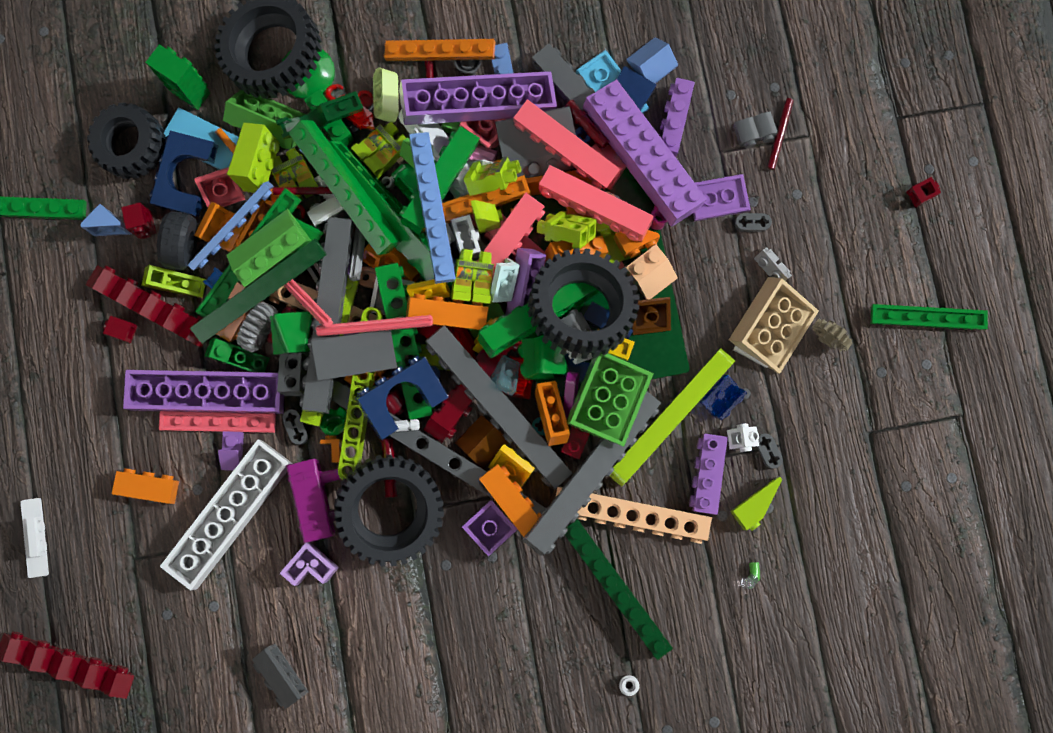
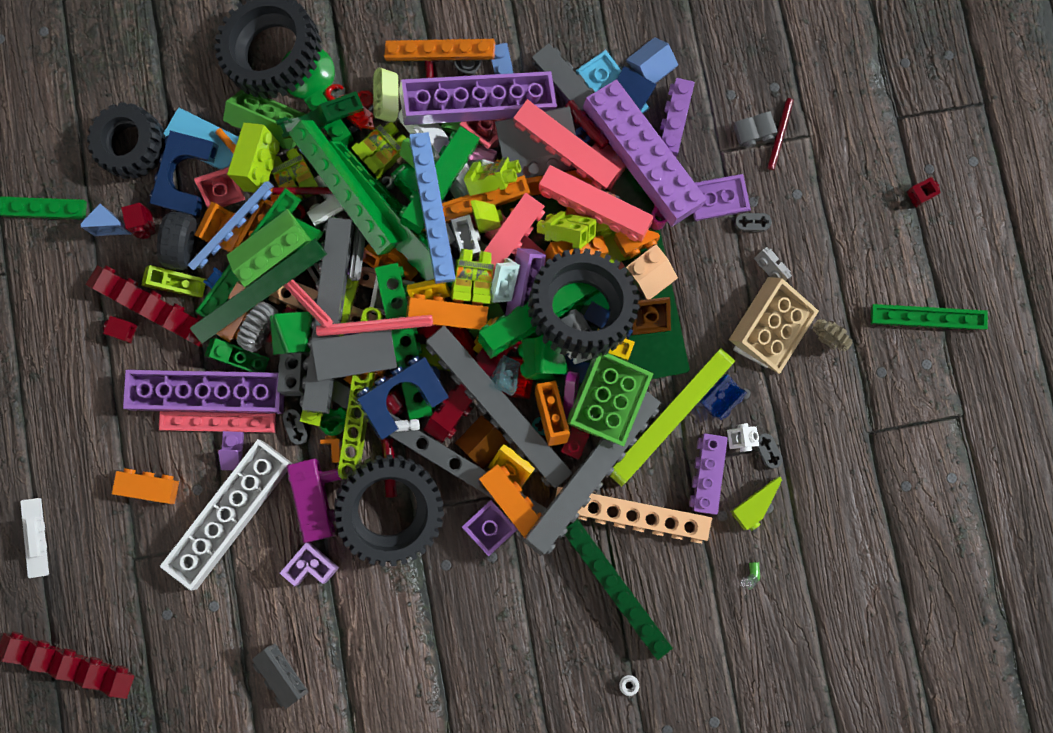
green brick [145,44,211,110] -> none

